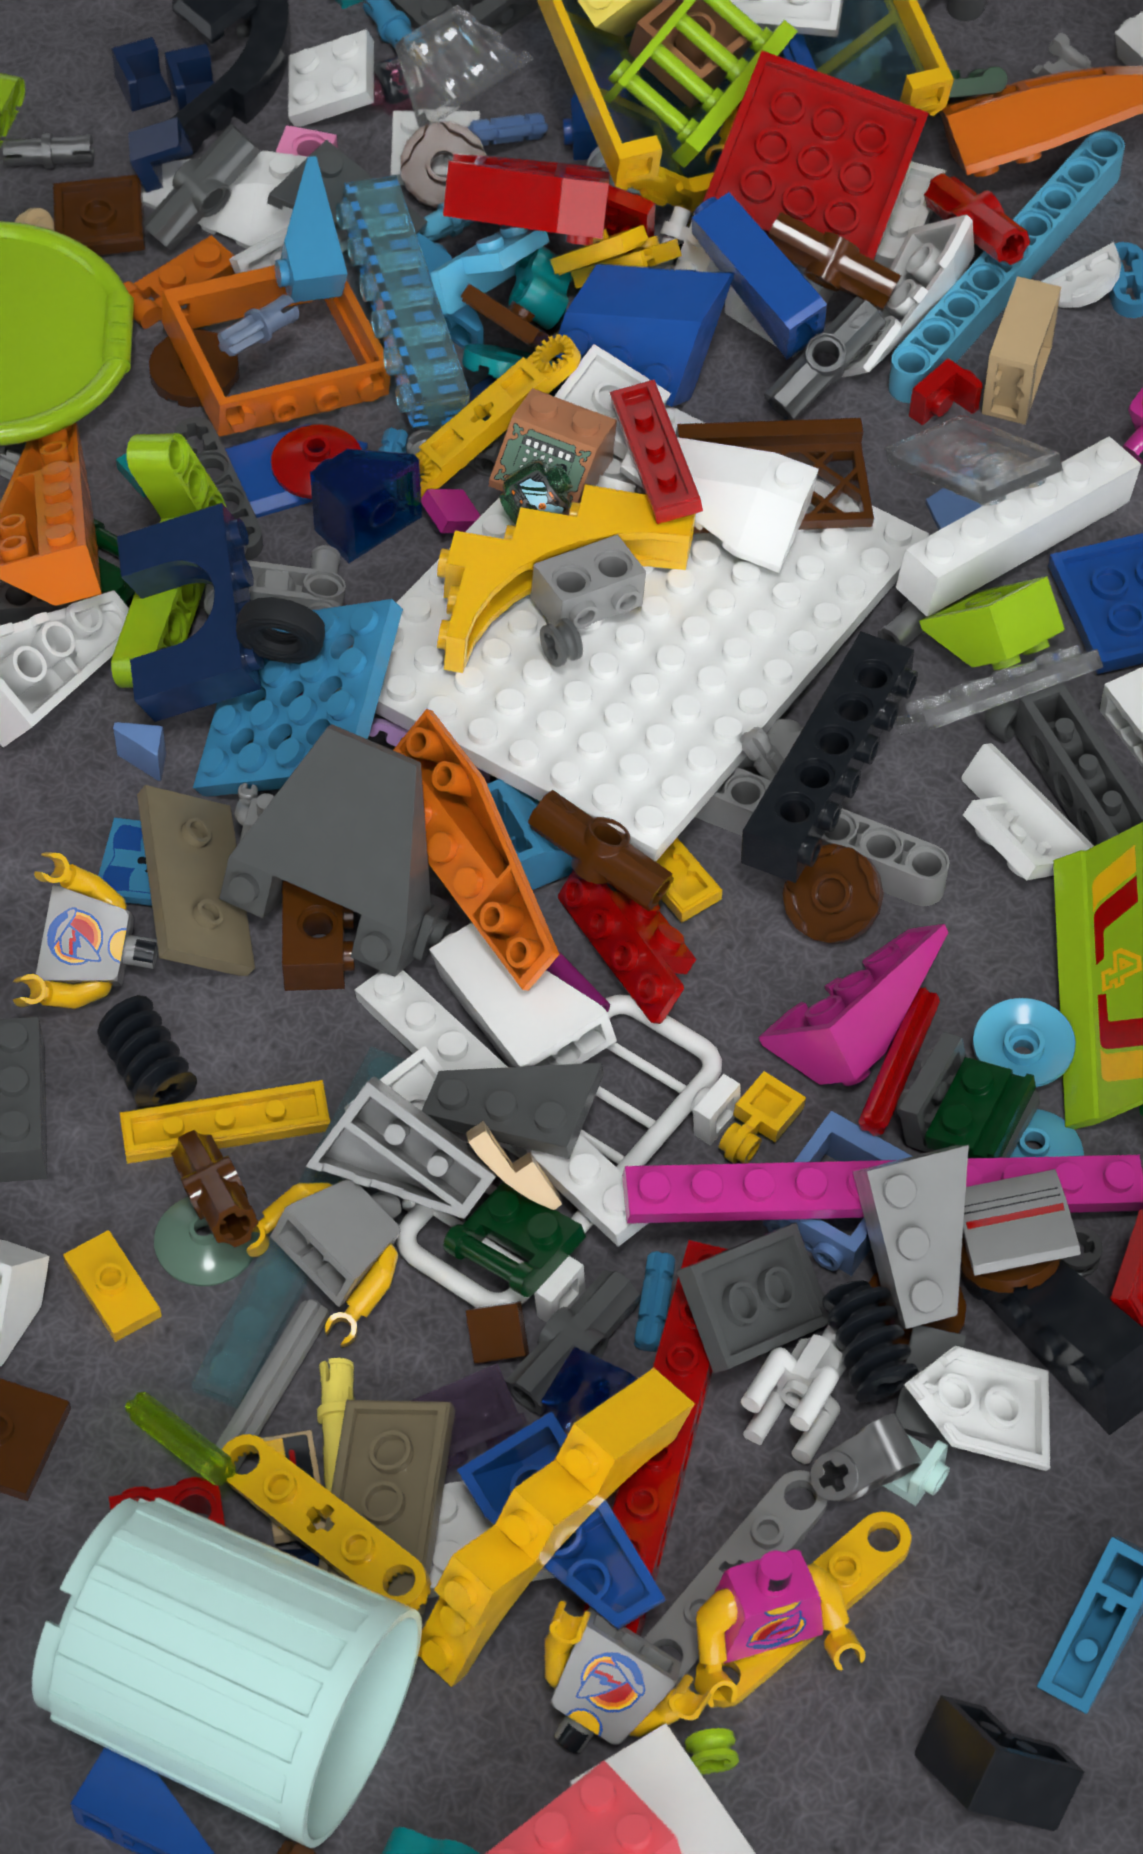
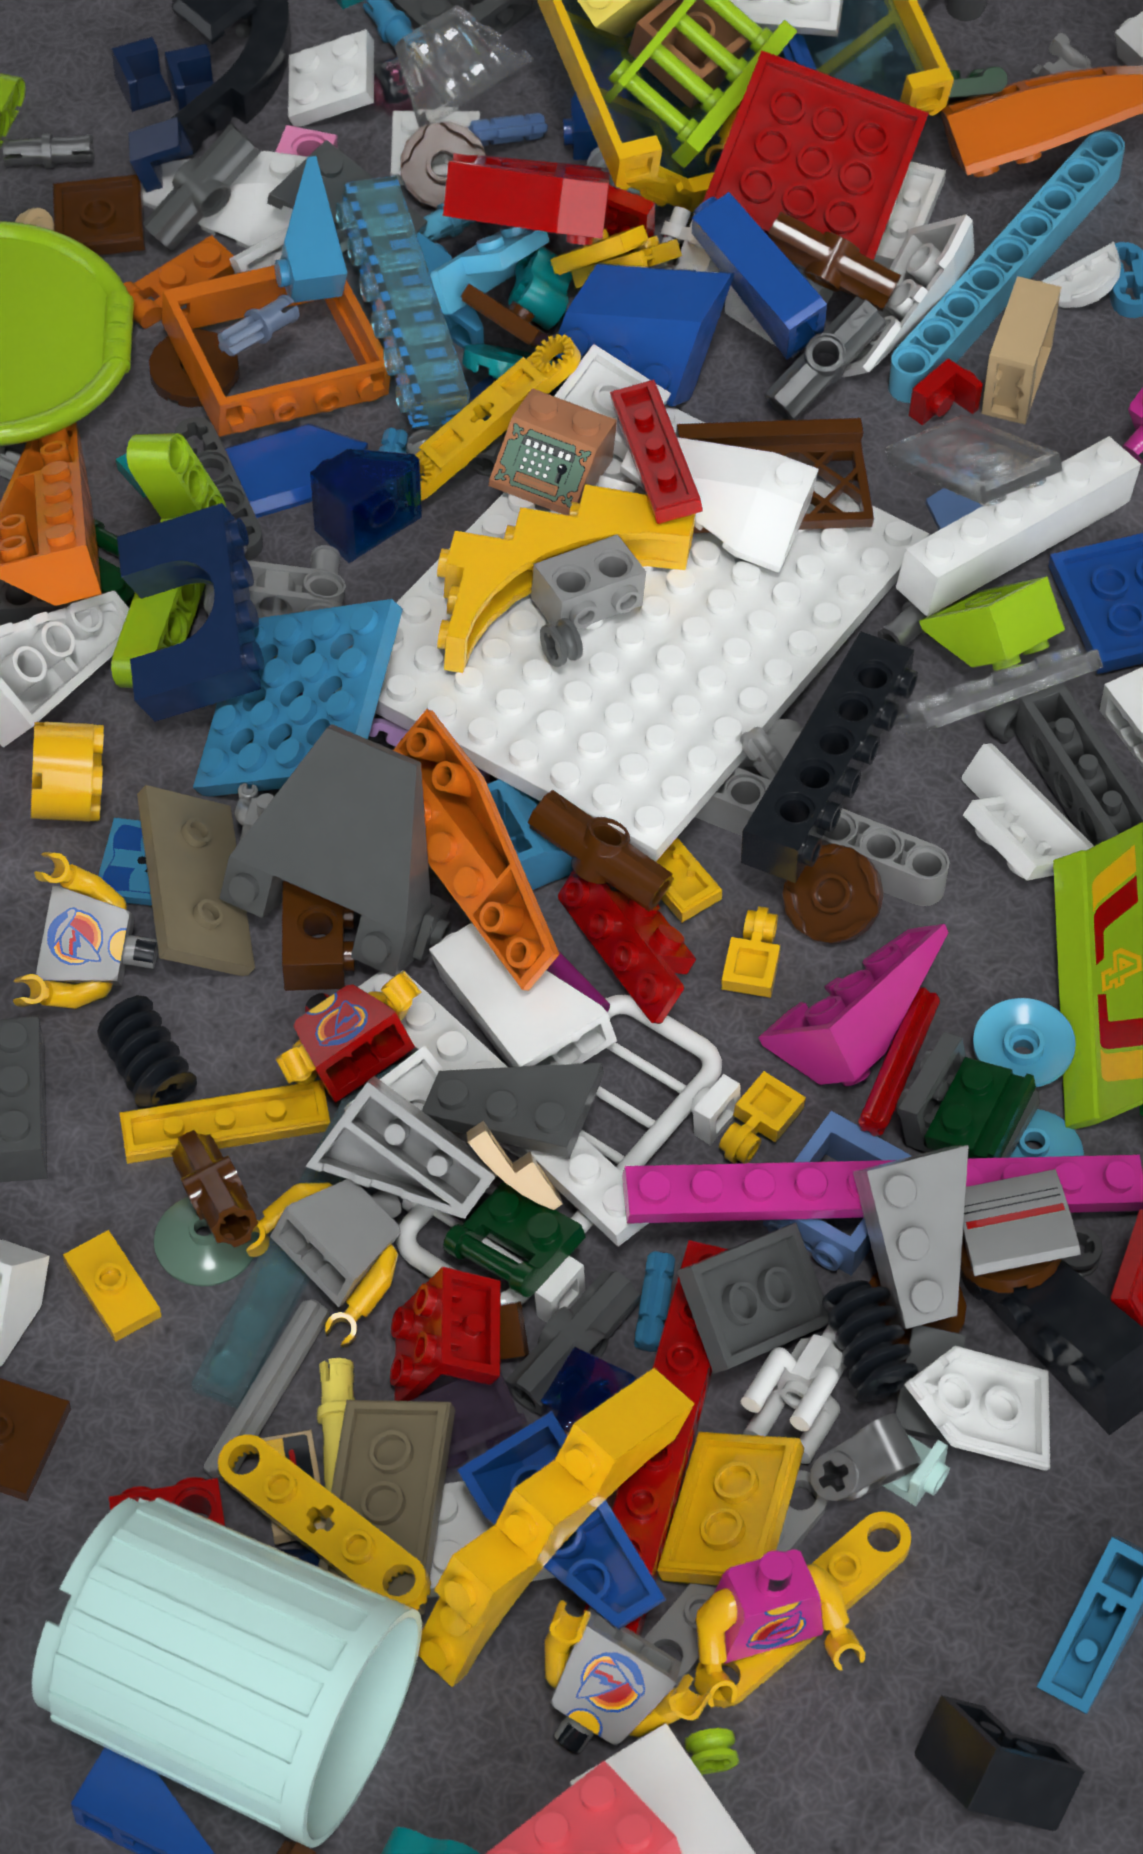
medium blue slope [113,722,166,781] -> none
clear neon green axle [125,1391,236,1486] -> none
black tyre [236,597,325,663] -> none
red dish [271,424,363,499] -> none
dark pink tile [420,489,481,533] -> none
head [499,459,573,525] -> none
red piece [923,173,1030,265] -> none
none -> yellow brick [31,722,104,822]
none -> red torso [275,971,422,1103]
none -> red bracket [390,1267,500,1401]
none -> yellow tile [657,1432,805,1585]
none -> yellow plate [721,906,780,998]

